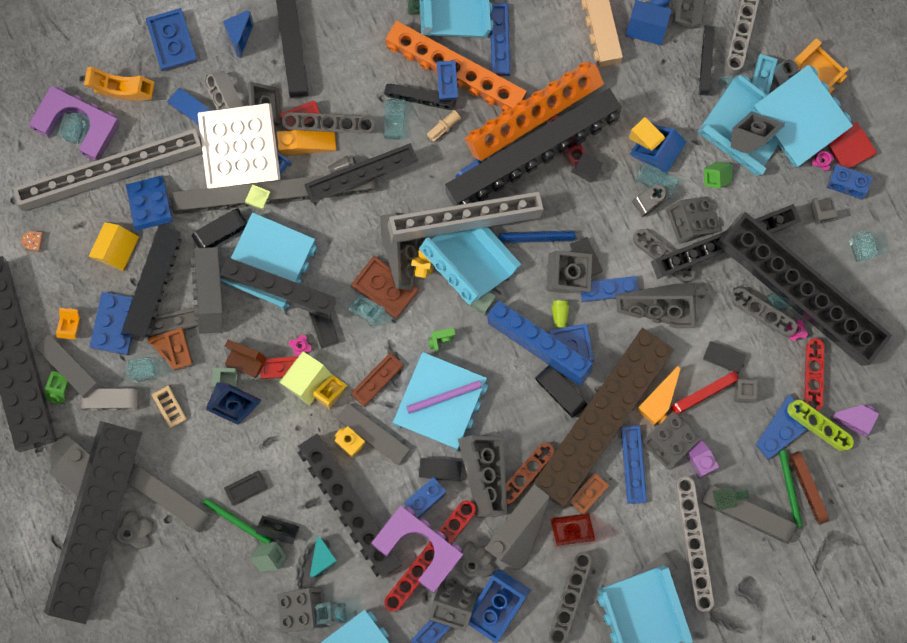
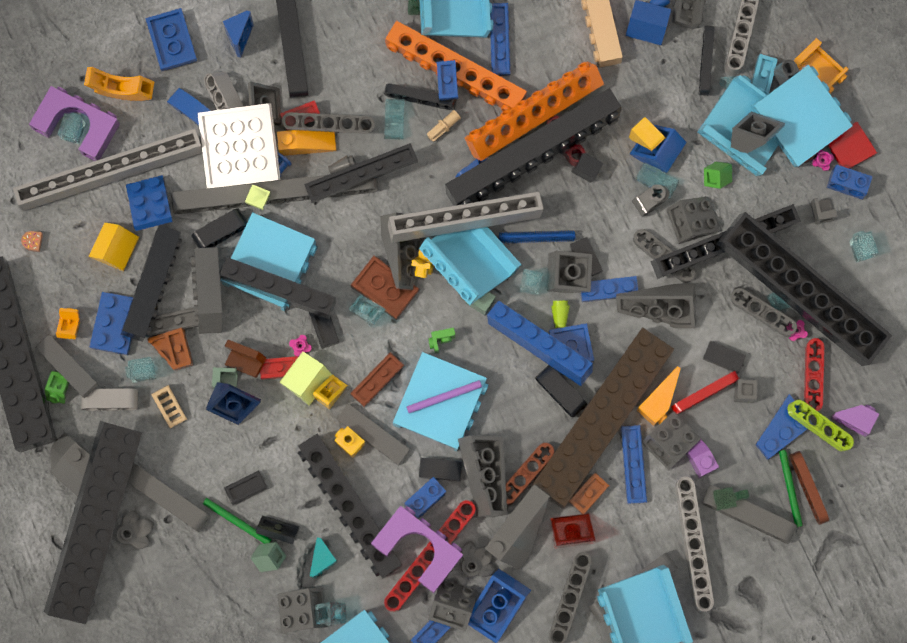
none -> clear light blue brick [519,269,543,296]

